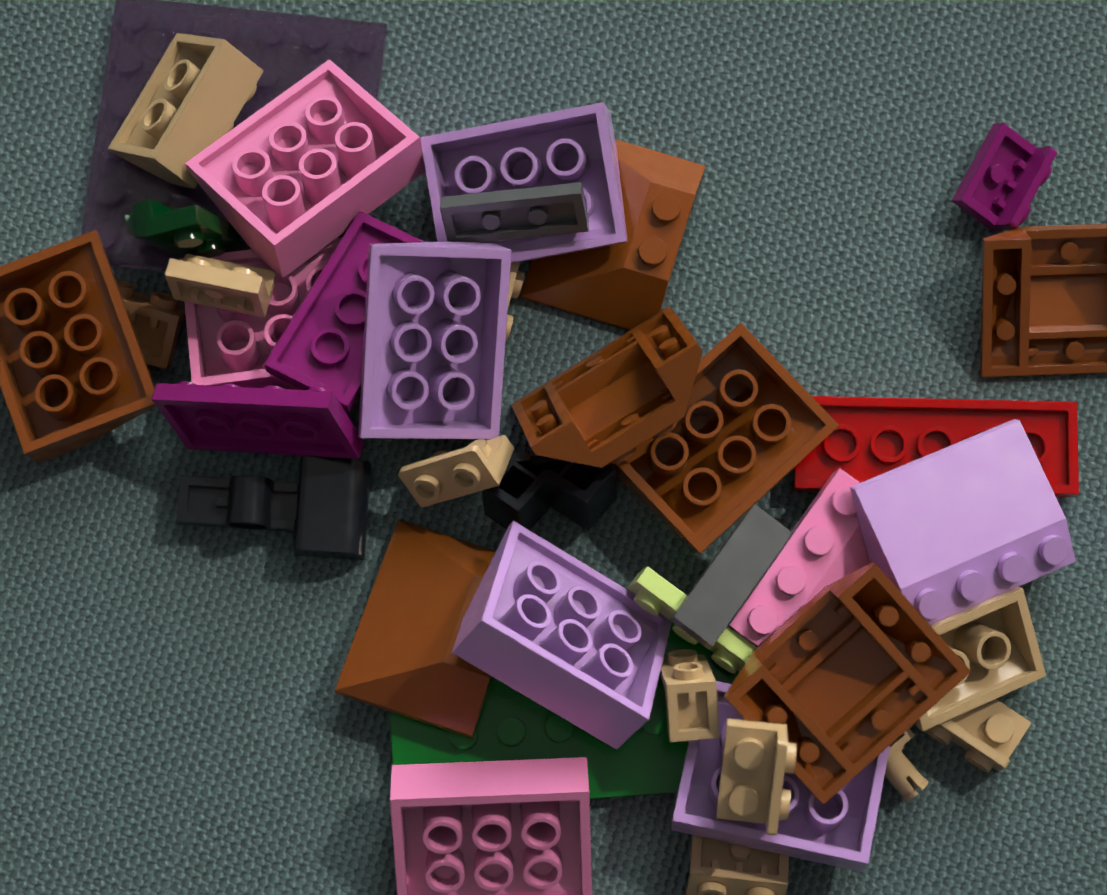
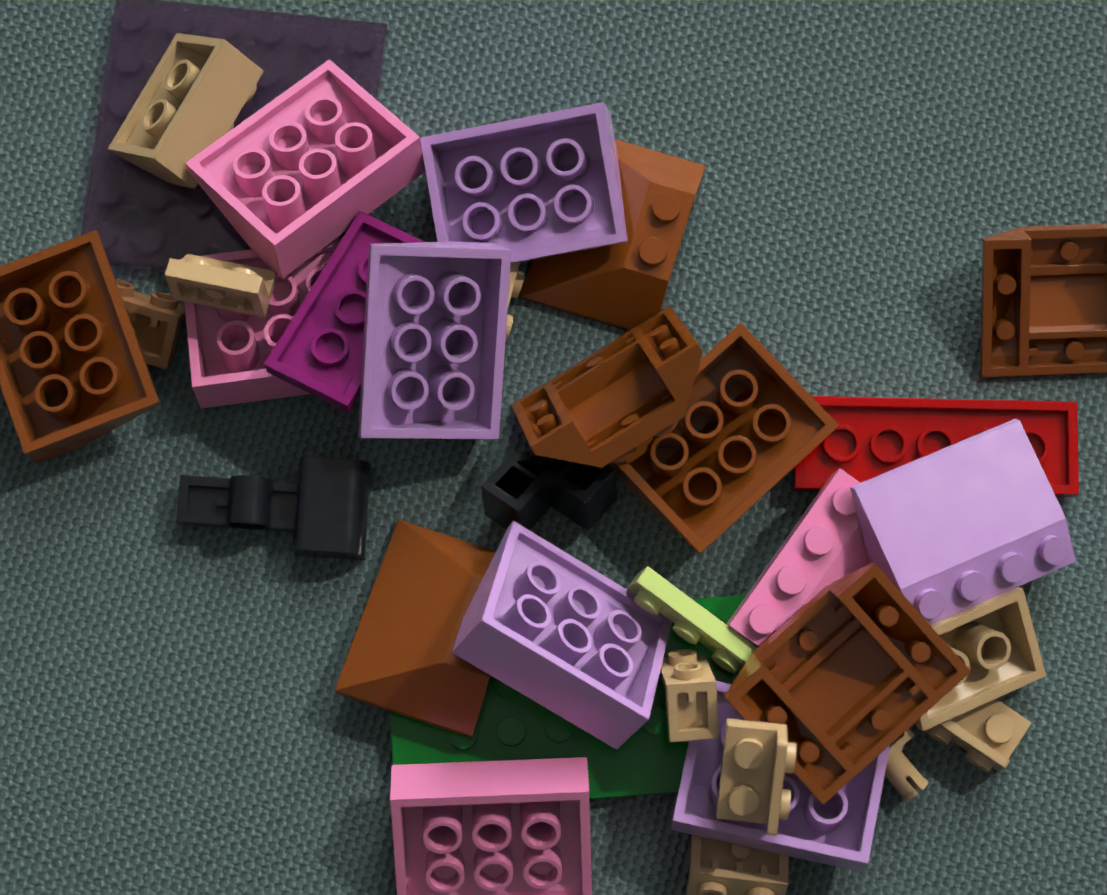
dark green slope [125,198,240,258] -> none
magenta plate [151,381,364,459] -> none
tan bracket [398,435,515,508] -> none
dark grey plate [440,182,589,243] -> none
dark grey tile [670,504,793,649] -> none
magenta bracket [951,122,1057,231] -> none

